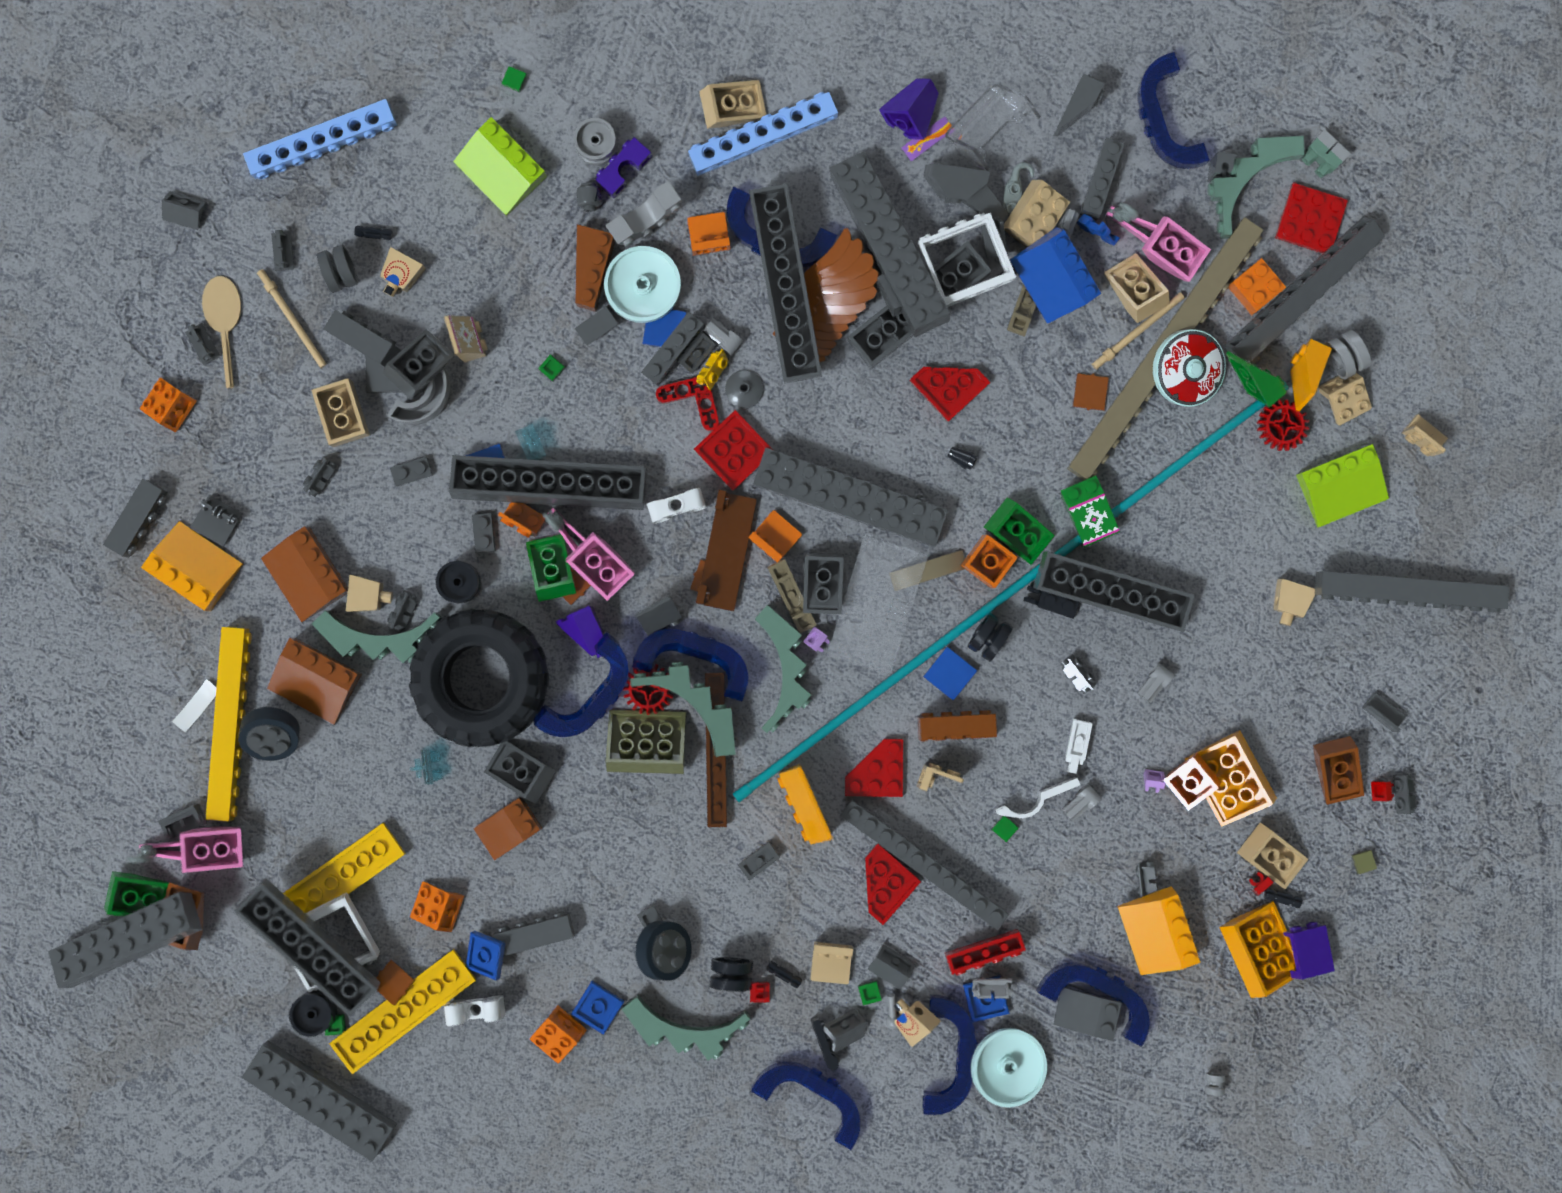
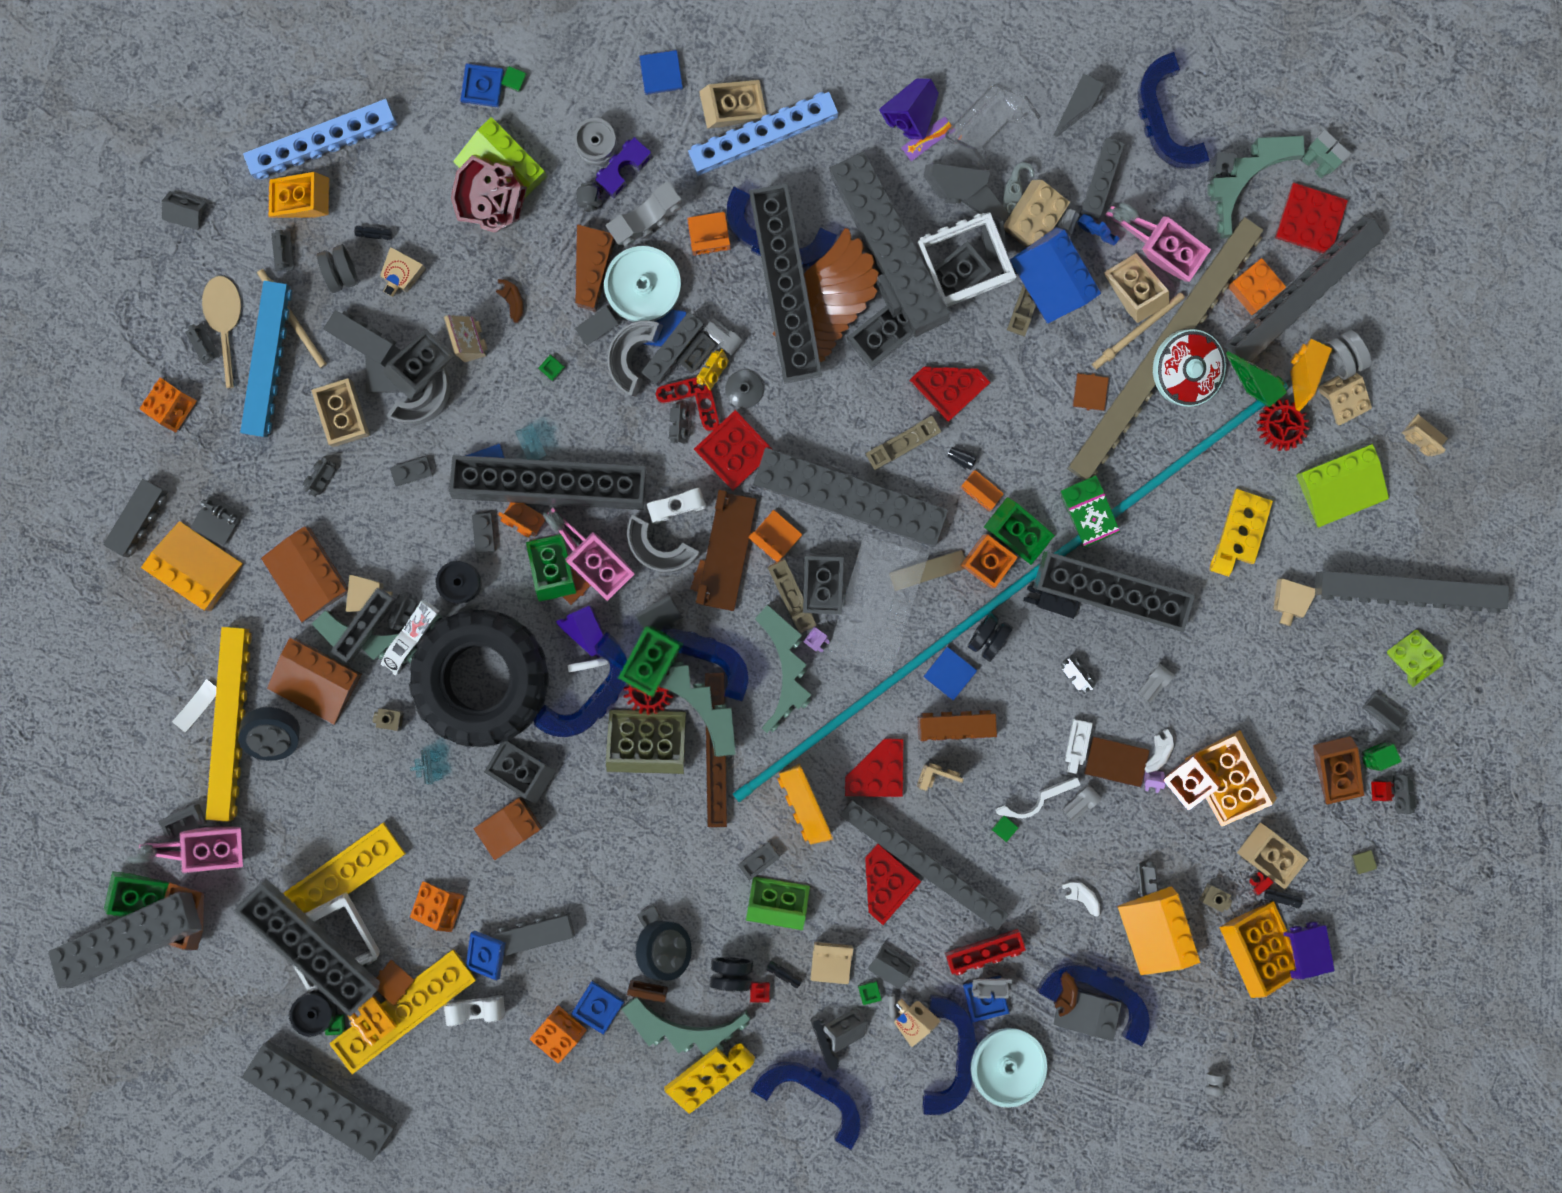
none -> dark azure brick [240,280,292,437]
none -> light orange slope [269,172,329,218]
none -> dark grey brick [331,588,397,663]
none -> light orange plate [347,996,397,1047]
none -> dark tan brick [373,708,404,731]
none -> piece [381,600,439,676]
none -> brick [450,155,527,233]
none -> blue tile [460,64,504,108]
none -> reddish brown piece [496,279,524,323]
none -> white piece [567,658,608,672]
none -> light grey brick [607,321,663,397]
none -> green slope [618,625,684,697]
none -> light grey brick [627,515,700,573]
none -> reddish brown tile [627,980,668,1002]
none -> blue tile [639,50,683,95]
none -> yellow hinge [664,1043,755,1114]
none -> dark grey hinge [669,403,690,444]
none -> bright green slope [746,877,810,930]
none -> dark tan slope [865,416,941,470]
none -> orange panel [960,470,1003,511]
none -> reddish brown piece [1054,972,1078,1017]
none -> white piece [1061,882,1100,916]
none -> reddish brown tile [1084,736,1150,787]
none -> white piece [1145,729,1174,773]
none -> dark tan brick [1199,883,1232,913]
none -> yellow hinge [1209,489,1273,577]
none -> green brick [1361,742,1402,771]
none -> lime bracket [1387,630,1444,687]

